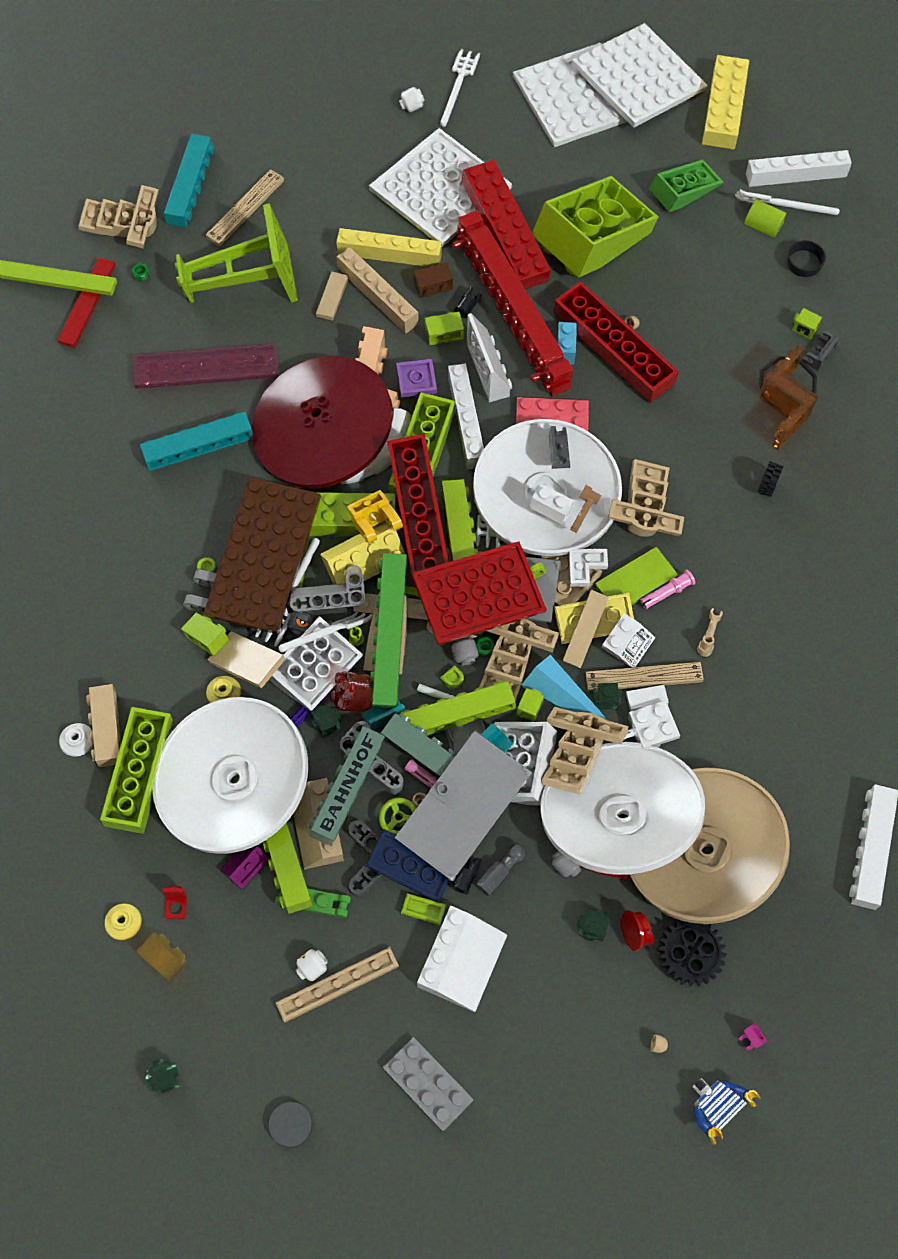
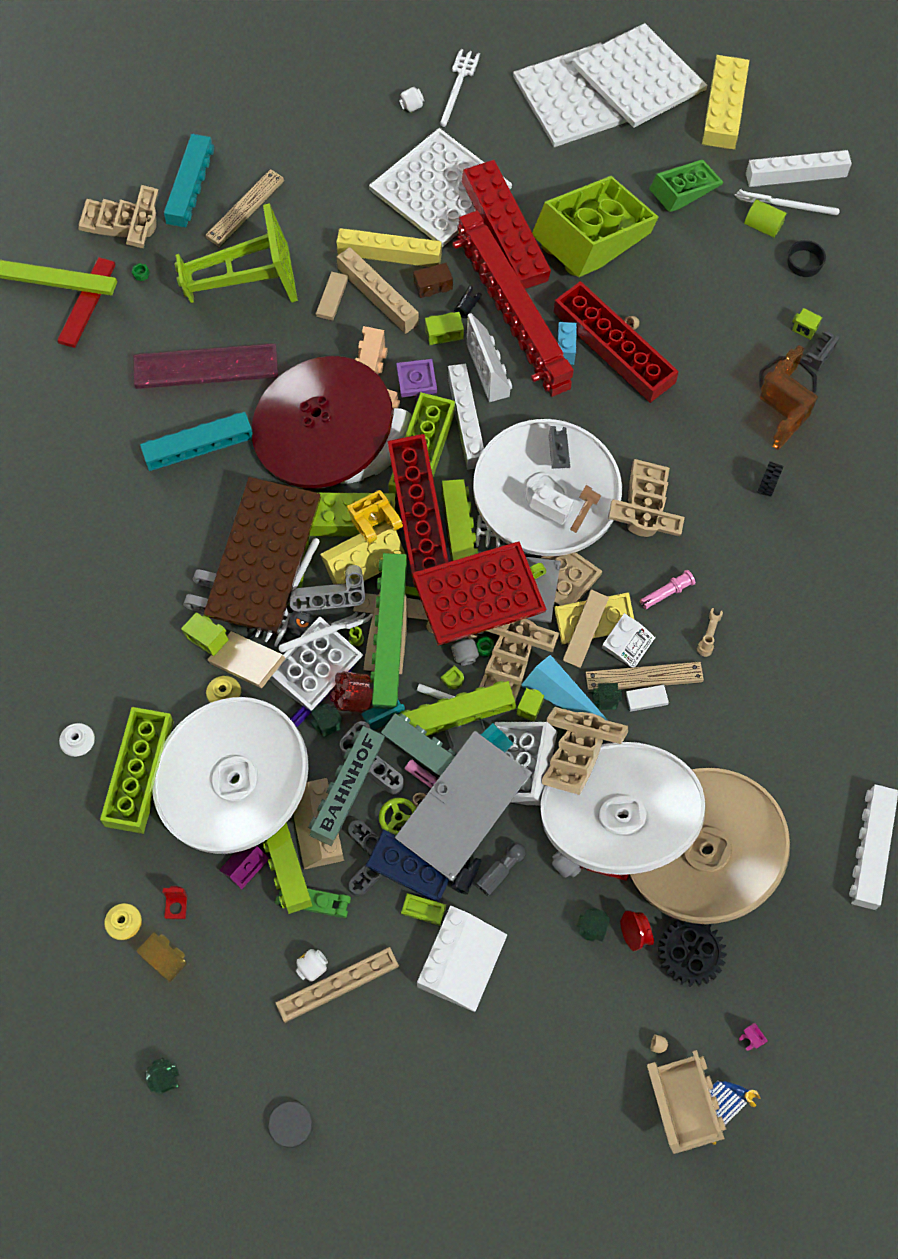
tan brick [86,684,121,768] -> none
lime tile [197,557,217,573] -> none
light grey plate [383,1037,474,1132] -> none
coral plate [516,397,589,431] -> none
white plate [569,549,608,587] -> none
lime tile [595,547,678,605] -> none
white plate [624,701,680,749] -> none
none -> tan panel [647,1050,726,1154]

